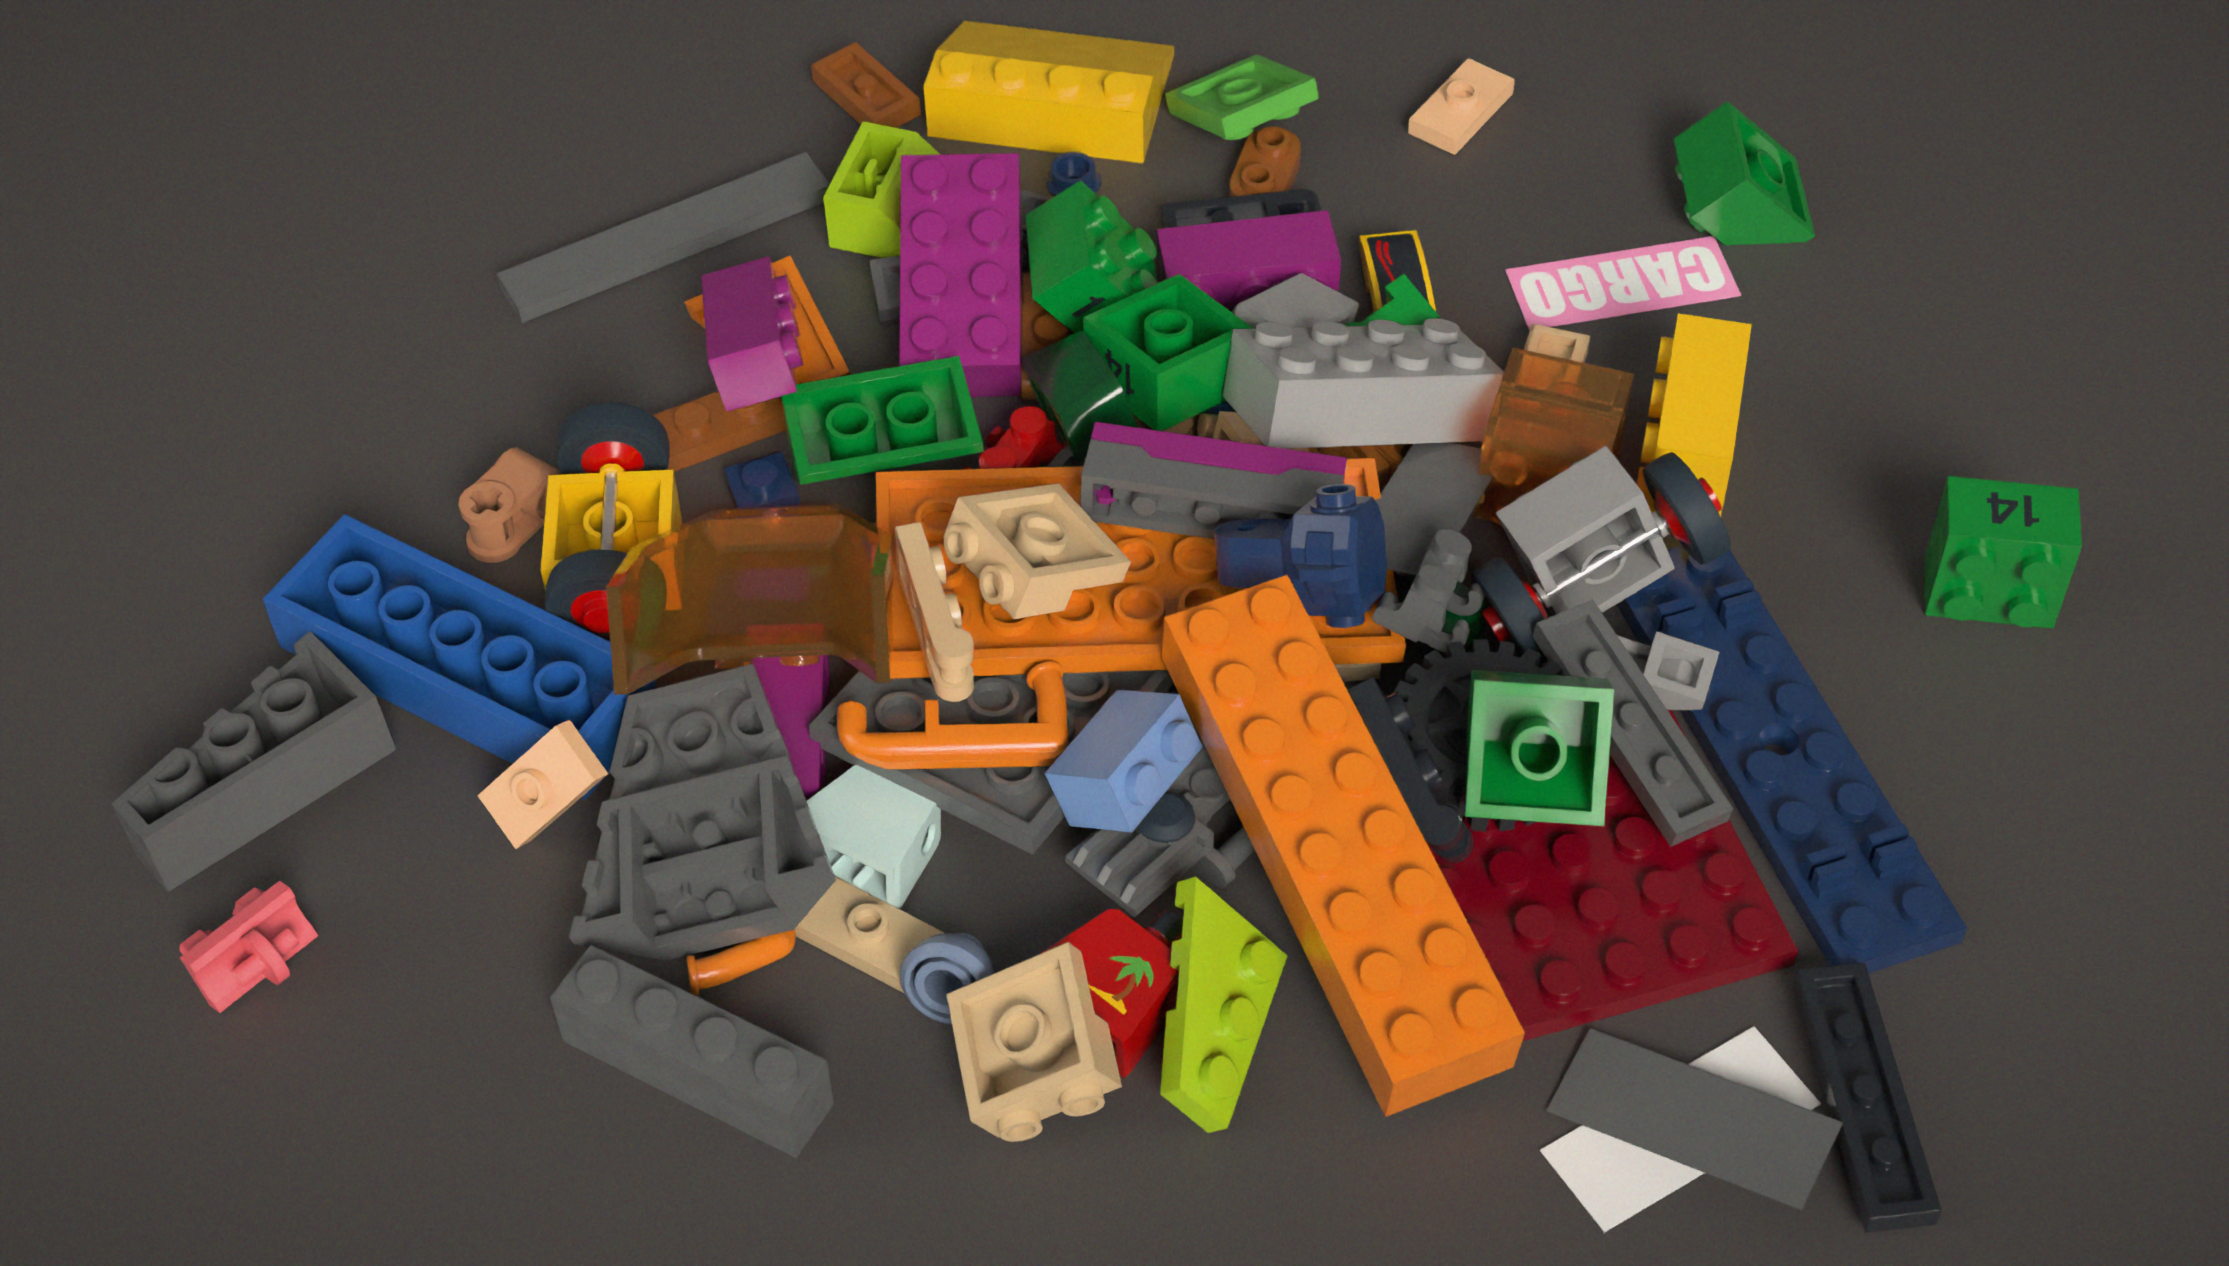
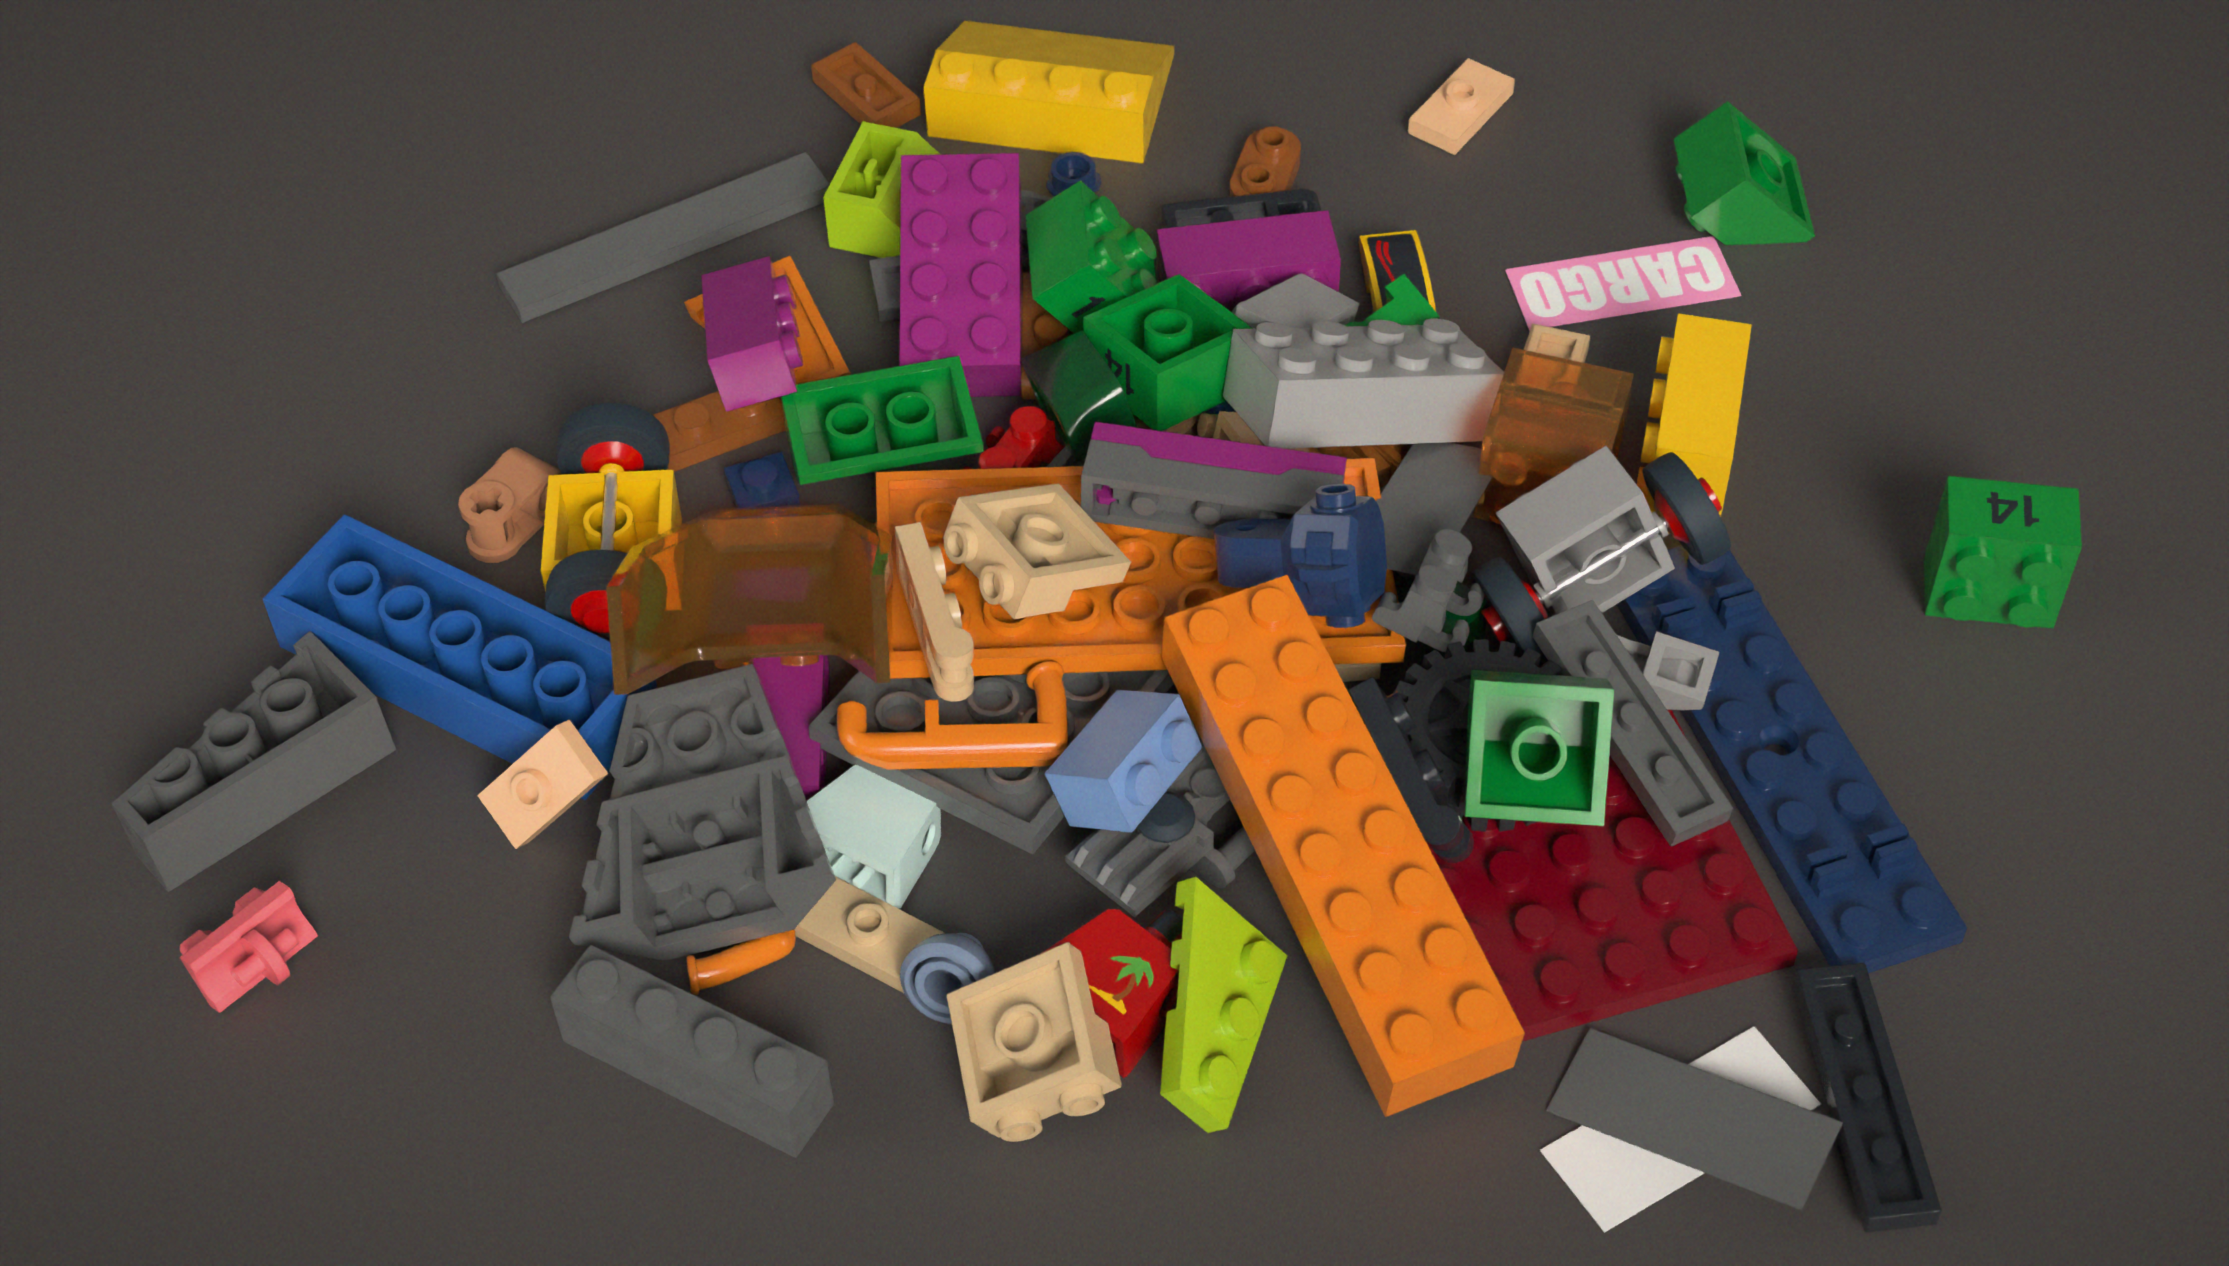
bright green plate [1165,54,1319,140] -> none

